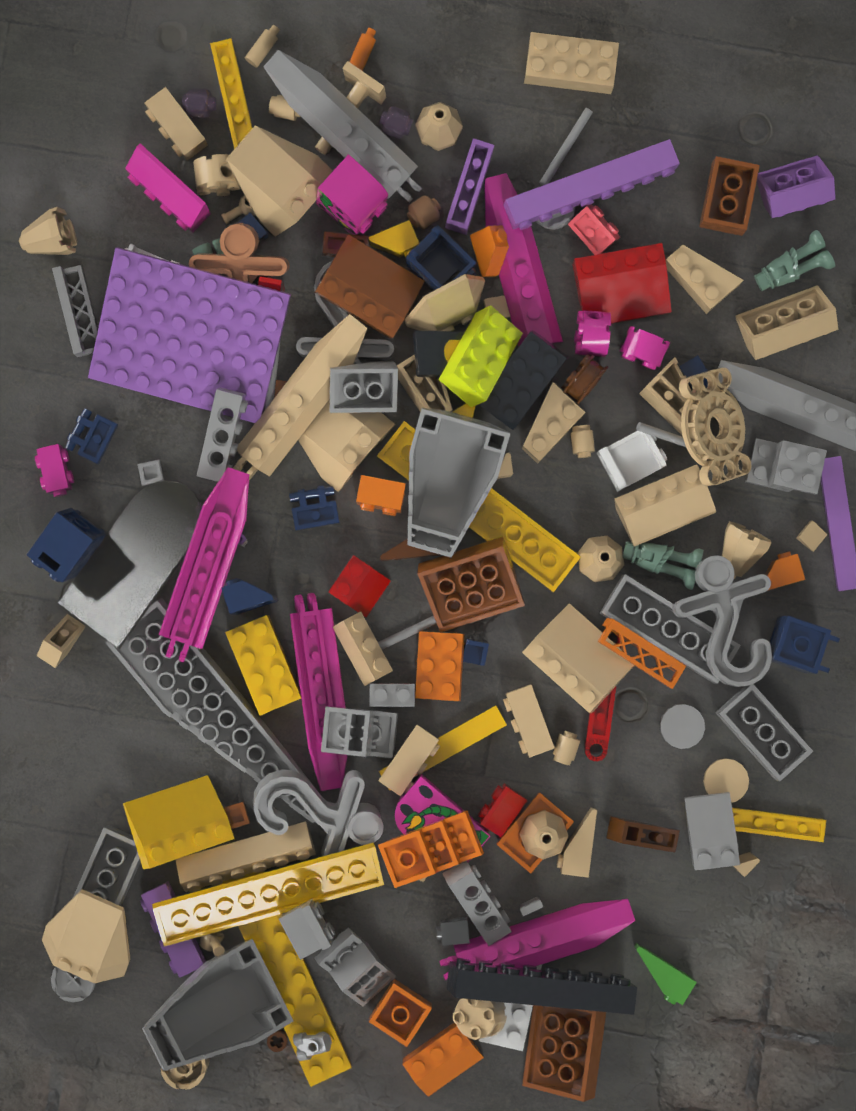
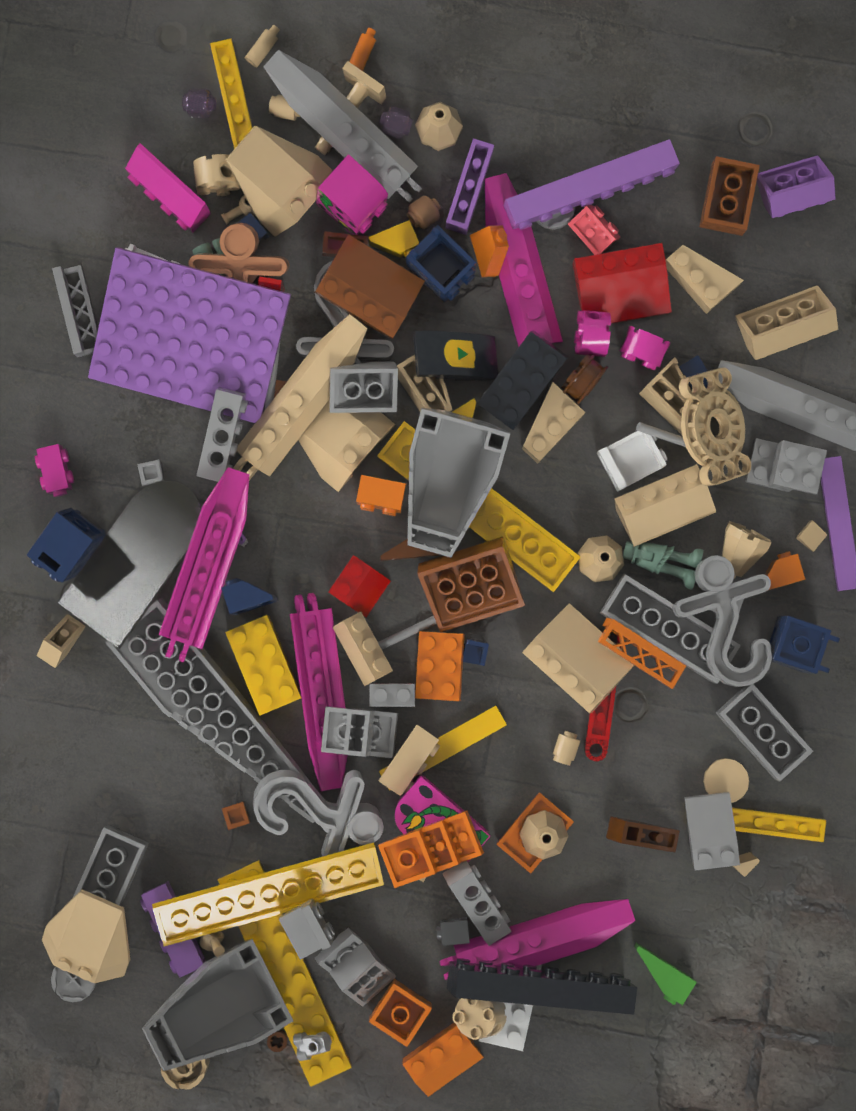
tan cone [19,207,77,255] -> none
dark blue plate [65,408,118,465] -> none
yellow slope [123,775,234,869] -> none
tan brick [144,87,208,161] -> none
tan brick [175,821,316,892] -> none
dark blue plate [289,485,340,531] -> none
tan wedge [405,274,485,332] -> none
neon yellow piece [438,305,523,407] -> none
red slope [478,783,527,838] -> none
tan slope [483,295,510,318] -> none
tan slope [497,453,513,479] -> none
tan brick [503,684,555,758] -> none
light grey tile [519,896,543,916] -> none
dark orange slope [522,1005,606,1102] -> none
tan brick [524,32,619,94] -> none
light grey bar [539,108,593,185] -> none
tan slope [557,808,597,878] -> none
tan brick [571,425,595,458] -> none
light grey tile [660,704,705,749] -> none
sand green piece [754,230,835,291] -> none

